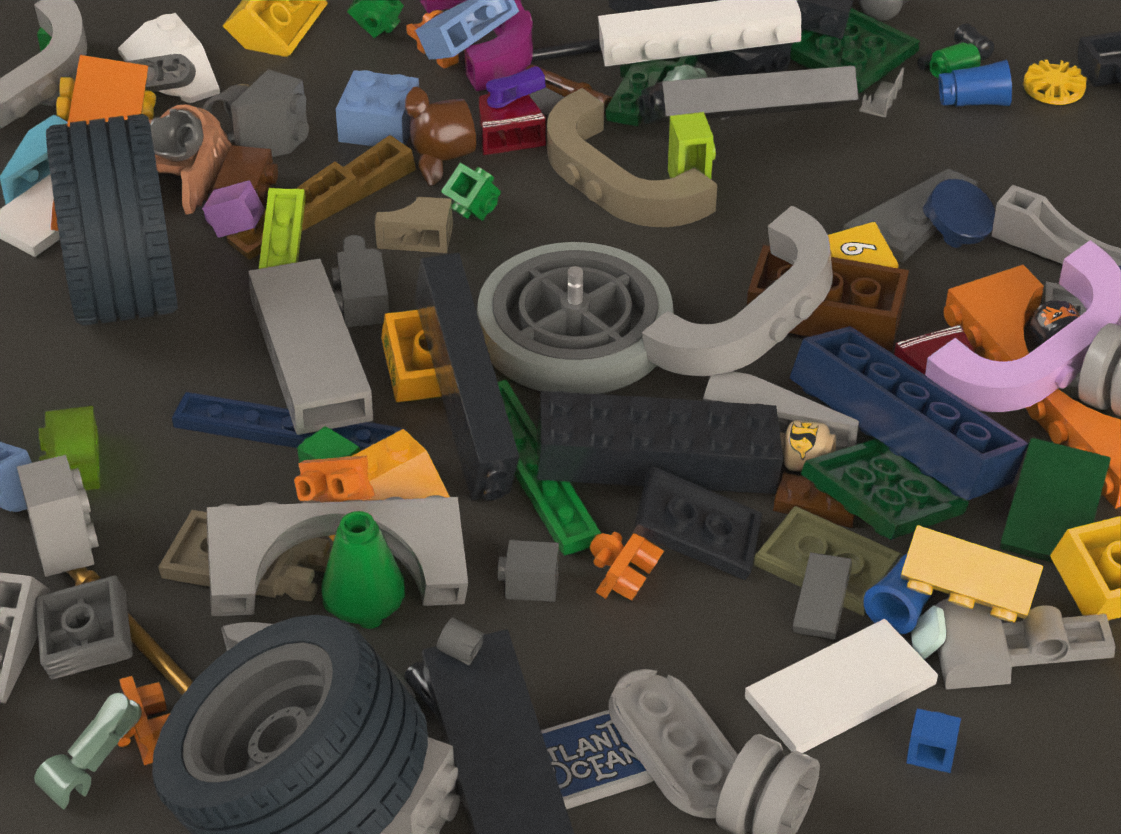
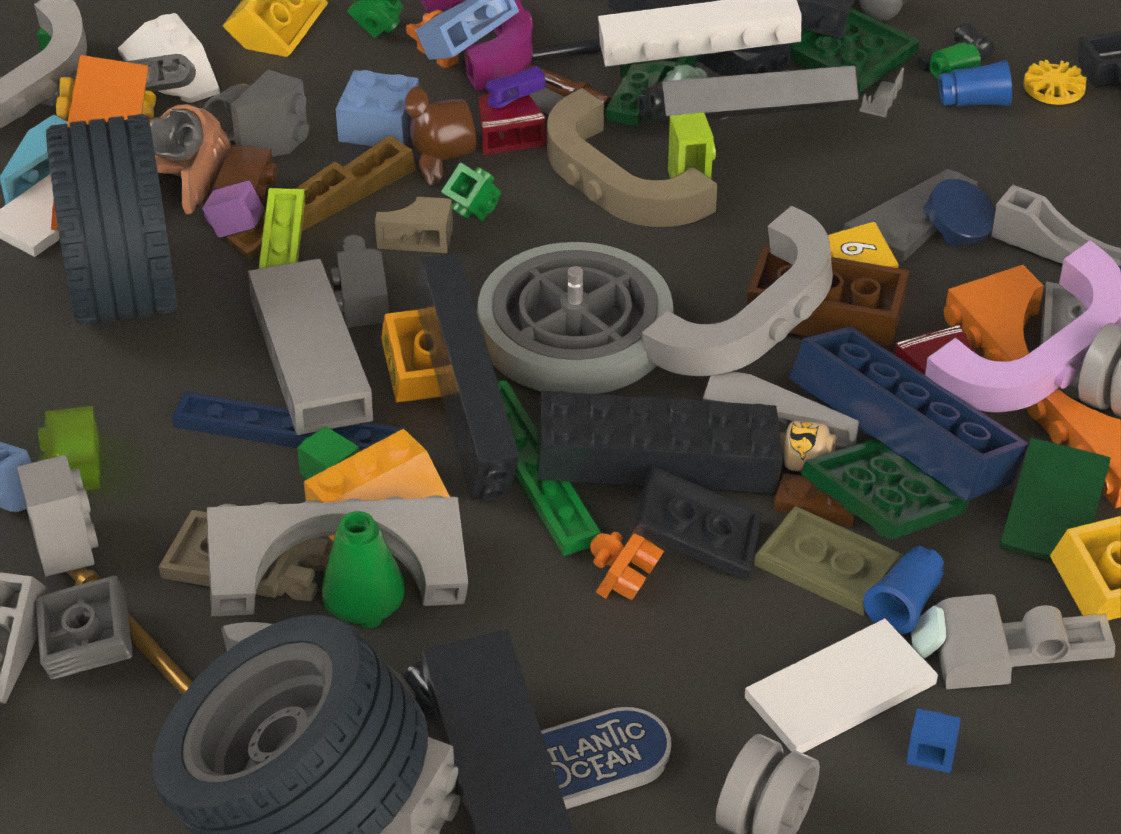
sand green piece [34,693,142,810] -> none
orange hips [118,676,170,766] -> none
orange hips [294,455,375,502] -> none
dark grey hose [436,617,485,665] -> none
dark grey brick [498,540,559,602] -> none
light grey tile [609,669,738,818] -> none
dark grey tile [793,552,852,640] -> none
yellow slope [900,525,1043,623] -> none
black head [1030,300,1080,345] -> none

